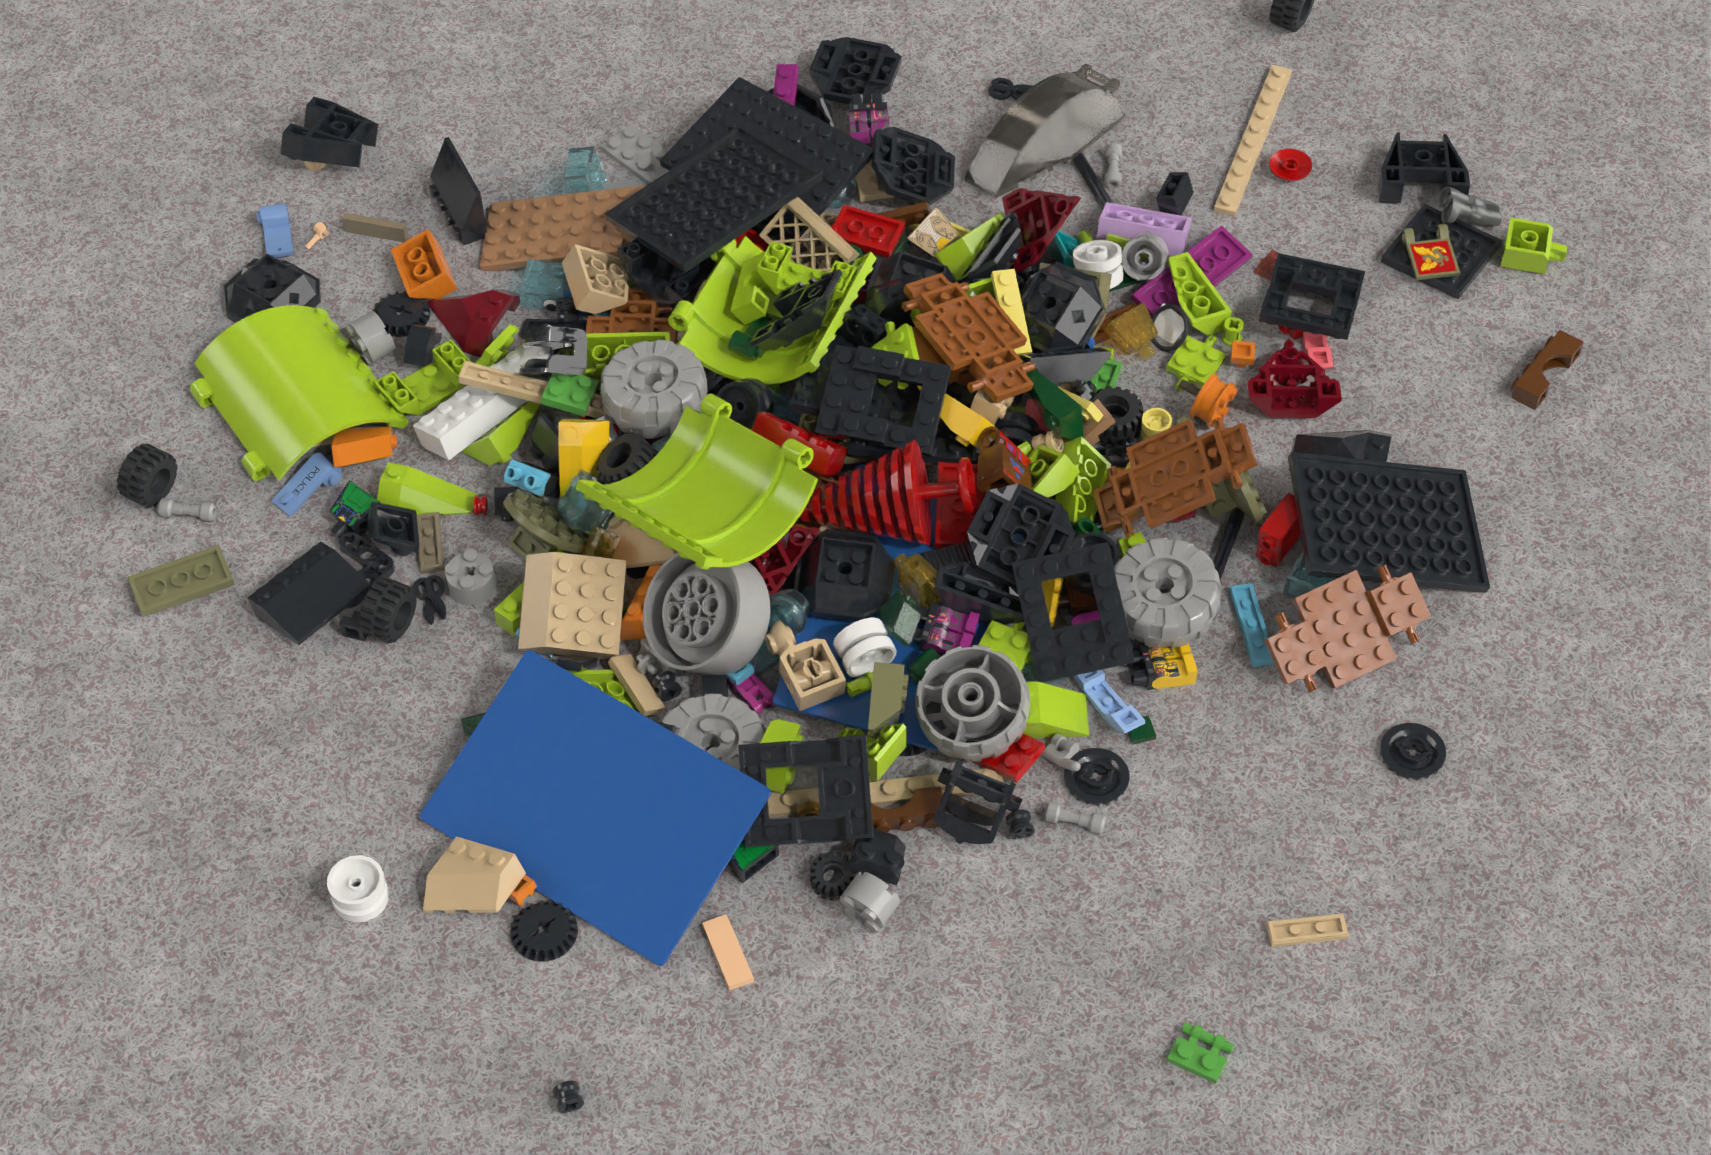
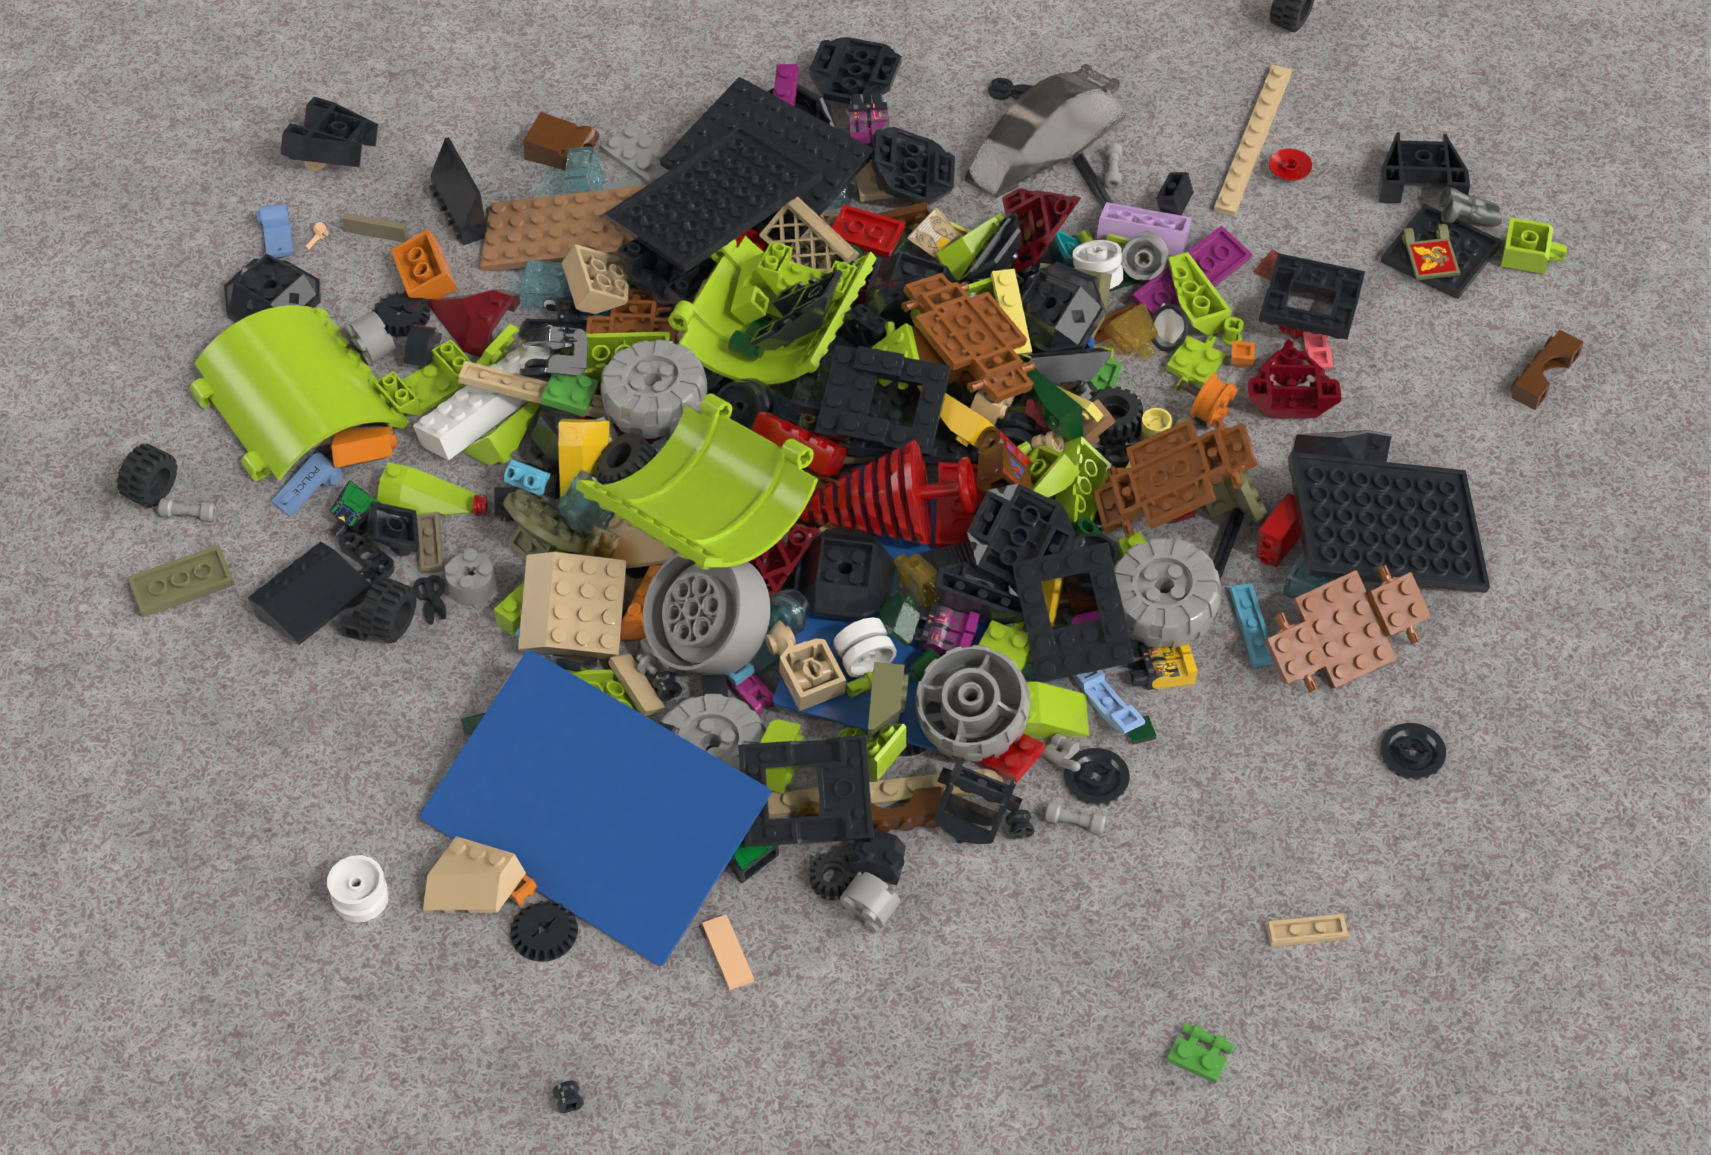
none -> reddish brown piece [523,112,600,176]

